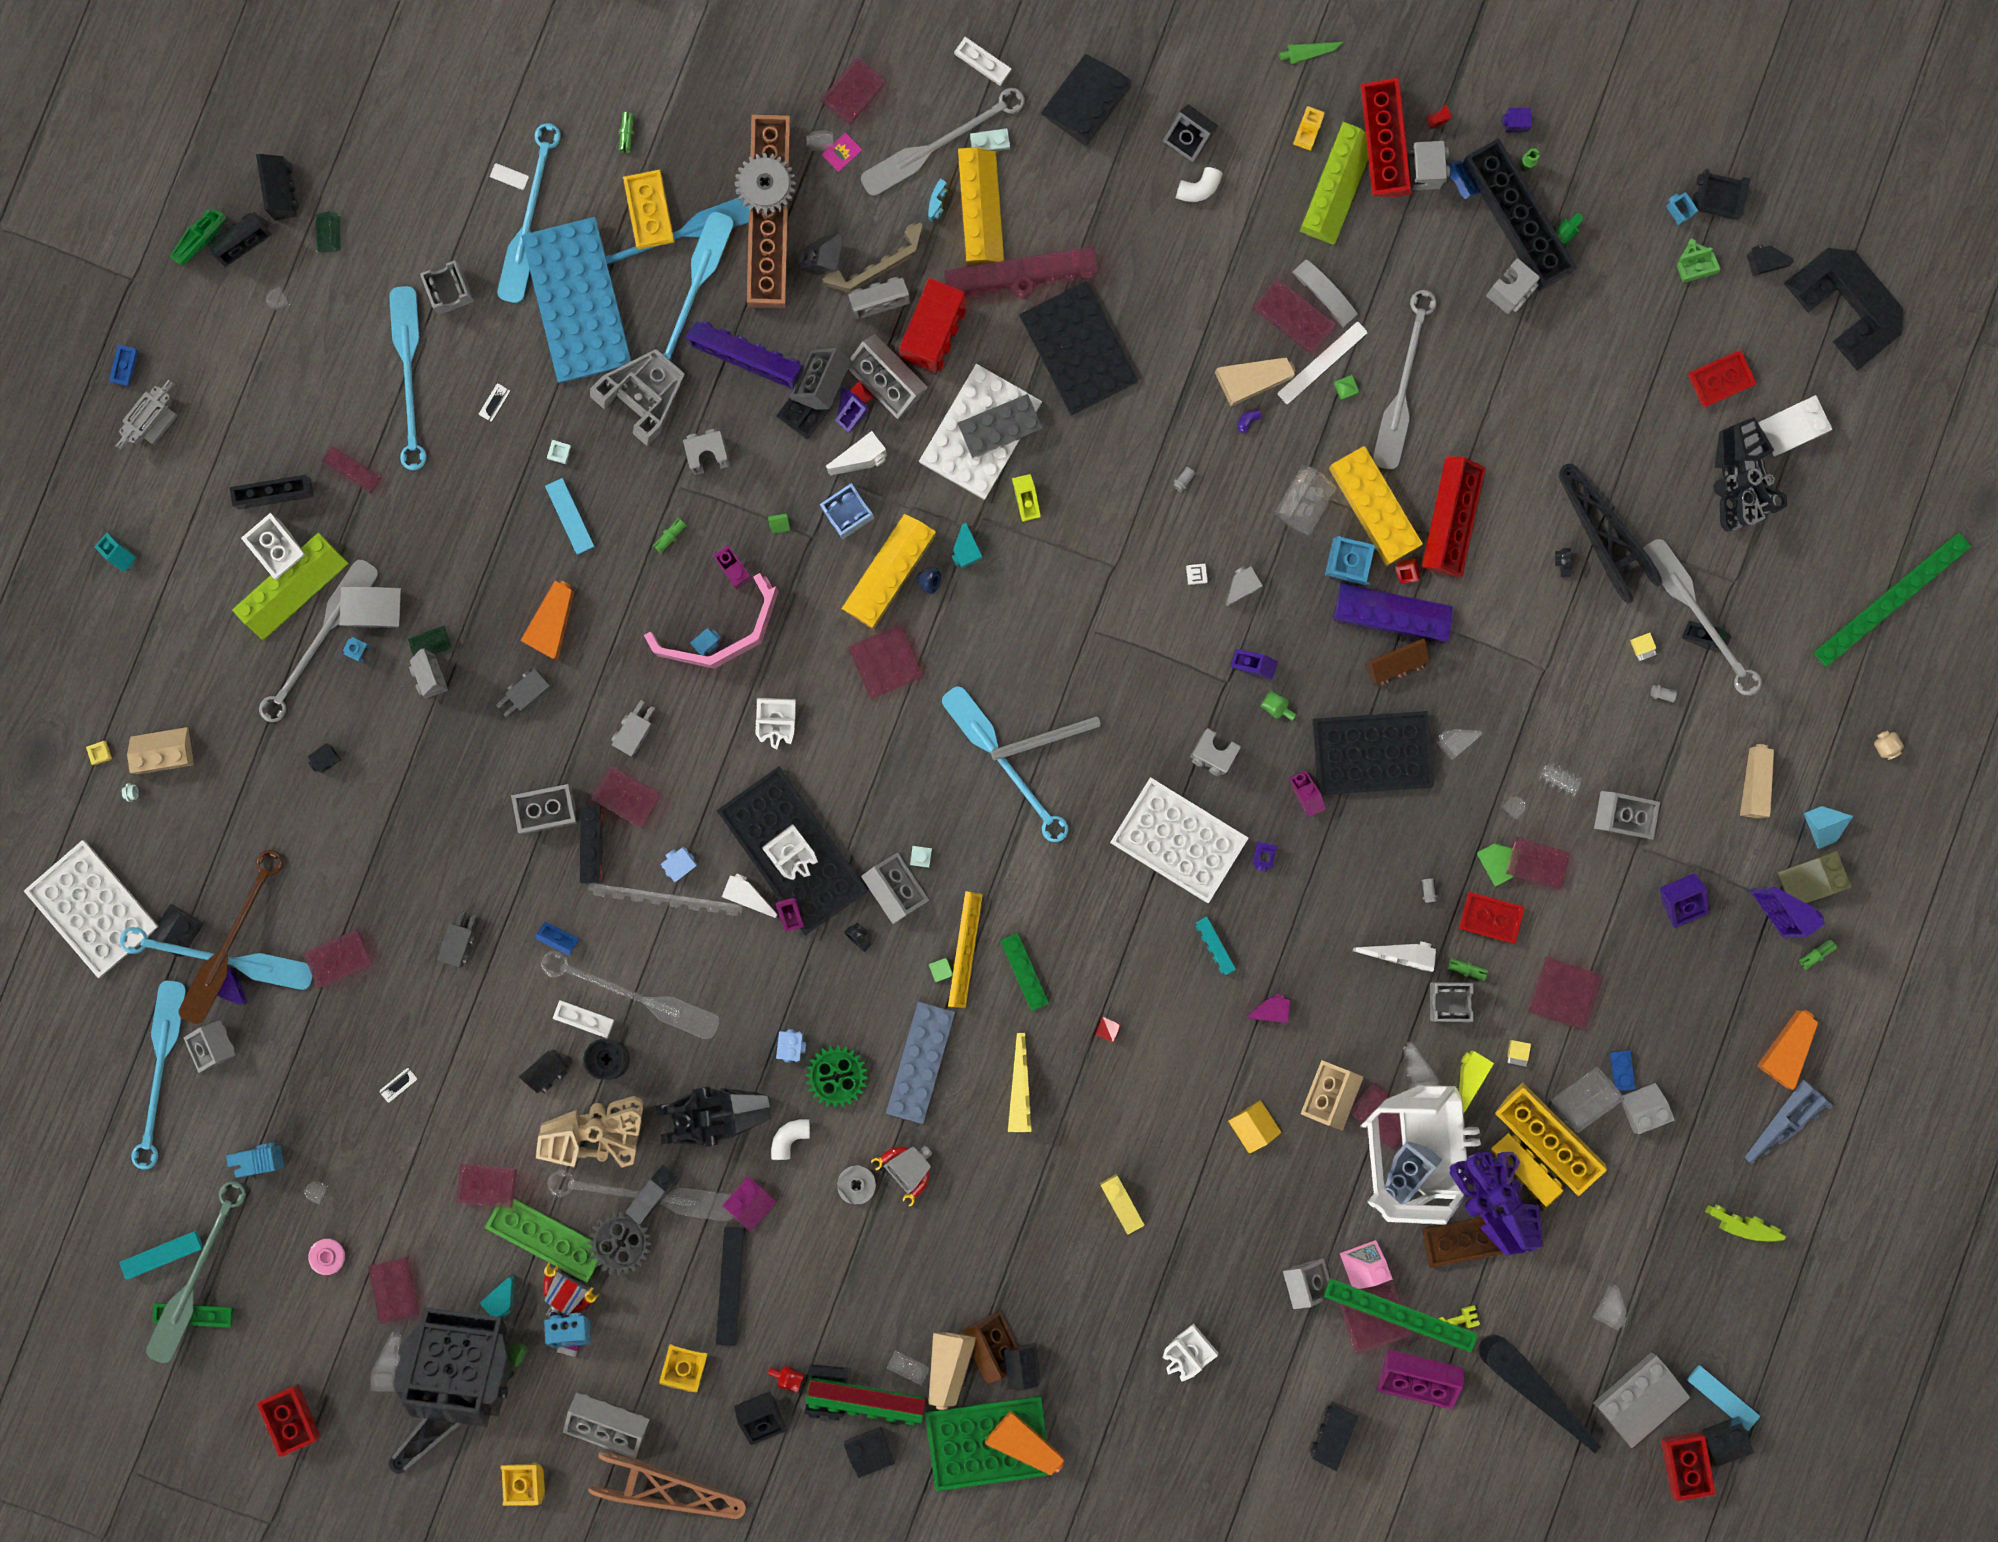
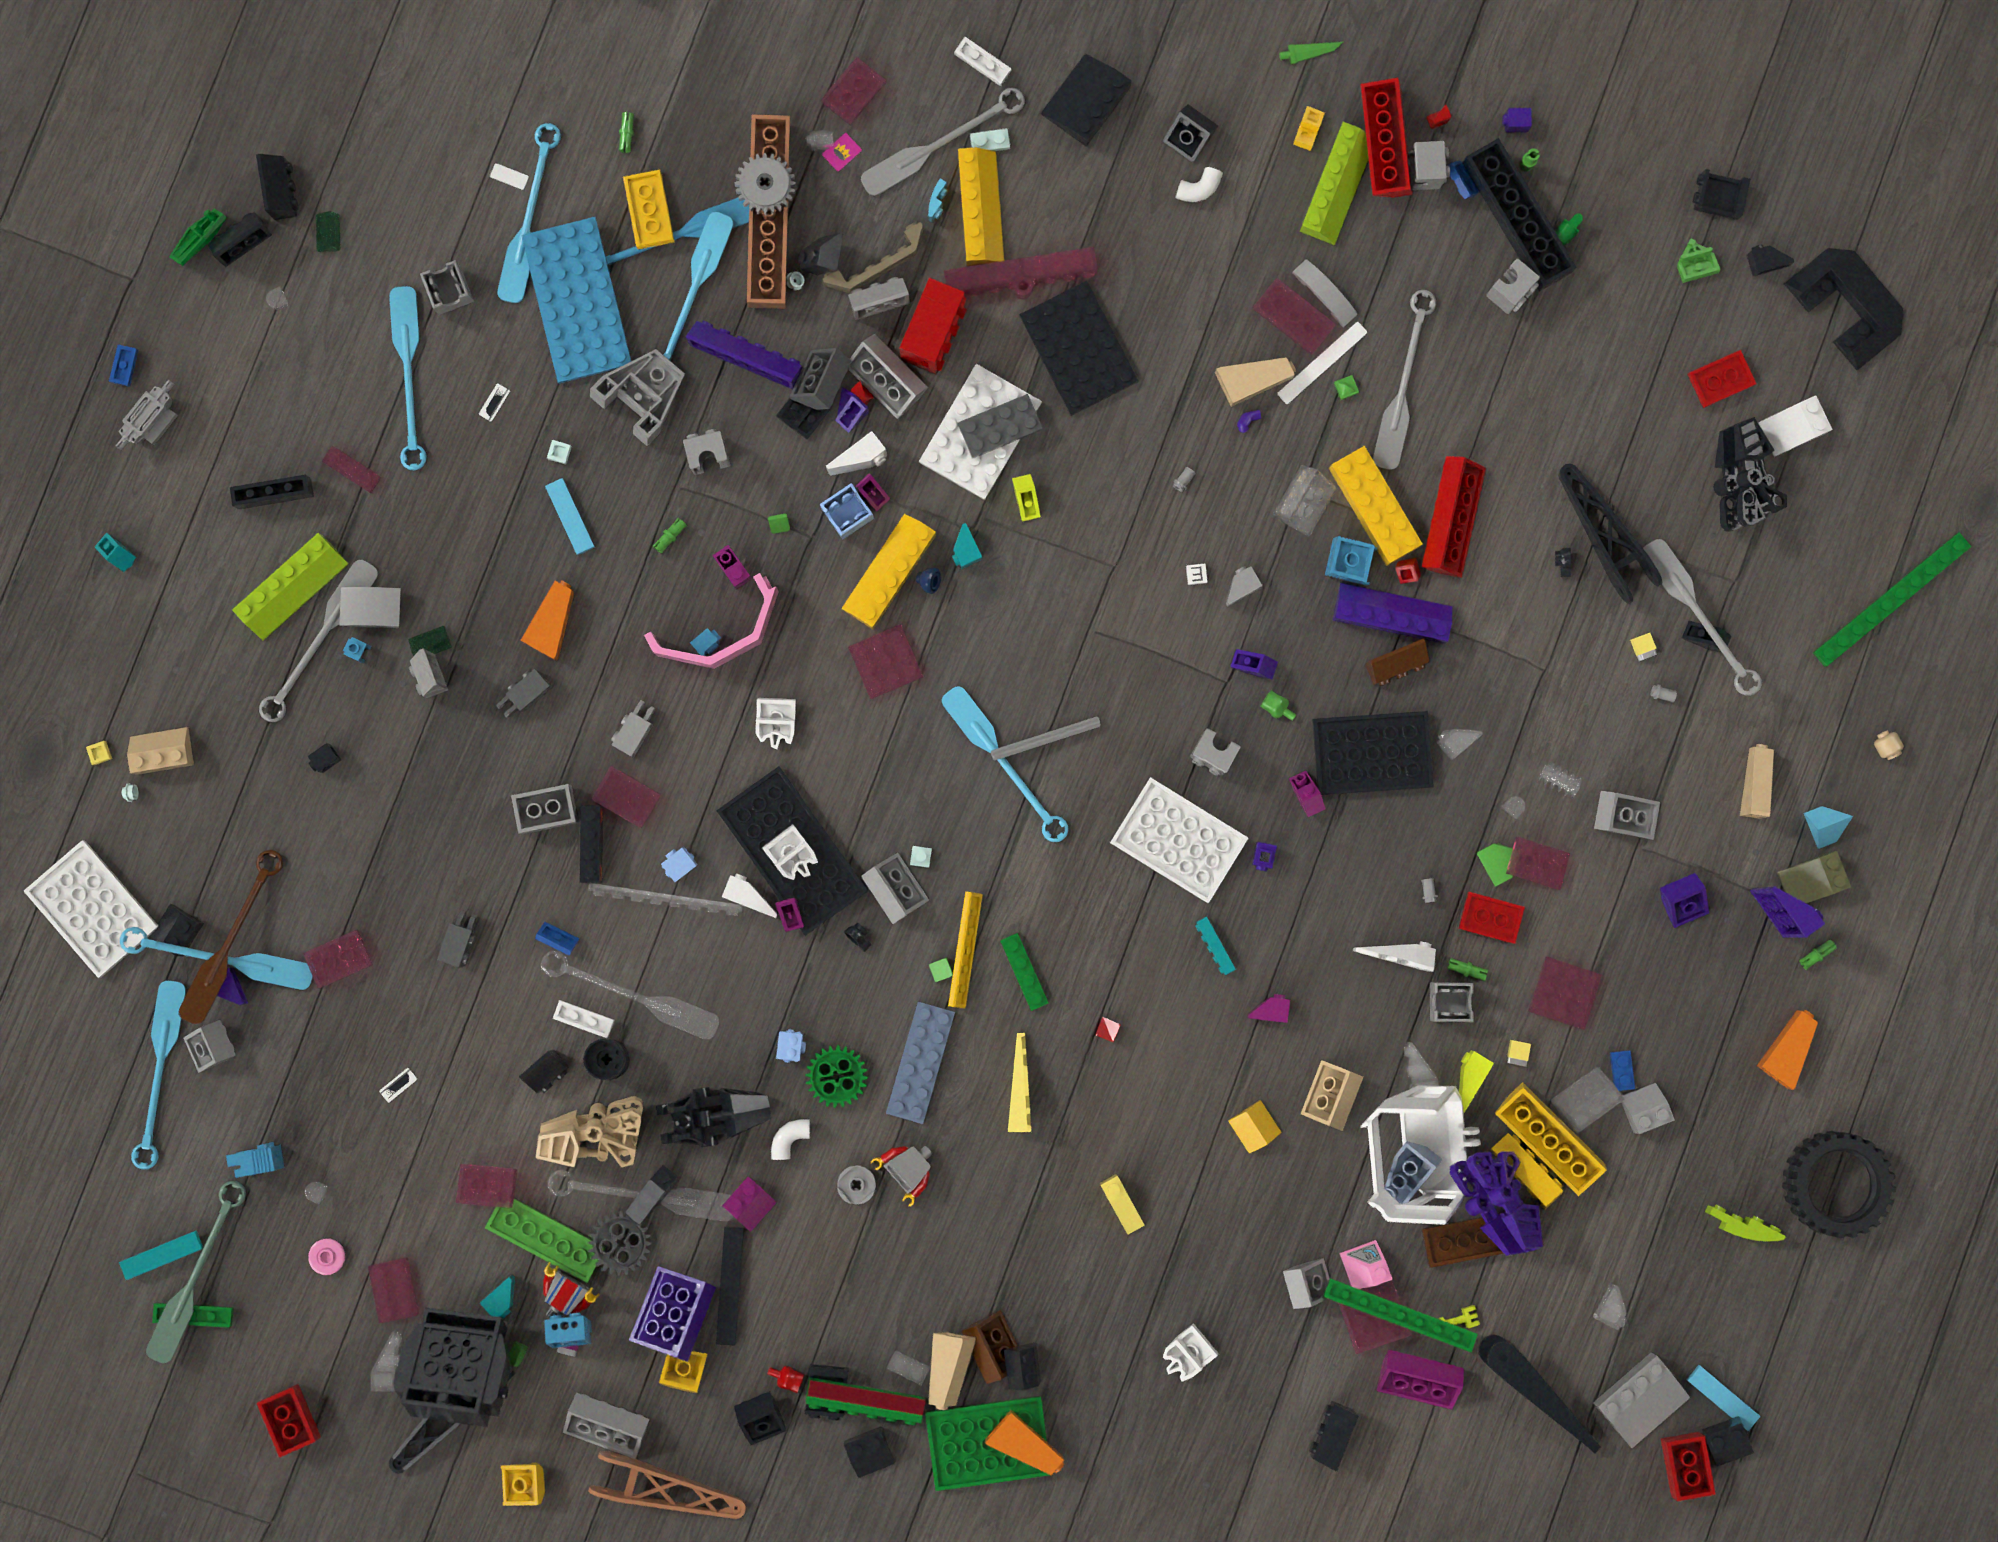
white slope [241,513,305,580] -> none
clear pink plate [1350,1082,1402,1150] -> none
dark azure window [1666,192,1698,226] -> none
sand blue wedge [1745,1079,1834,1164] -> none
none -> dark purple slope [629,1266,716,1362]
none -> light aqua plate [786,271,804,290]
none -> magenta slope [855,473,890,512]
none -> black tyre [1782,1131,1896,1238]

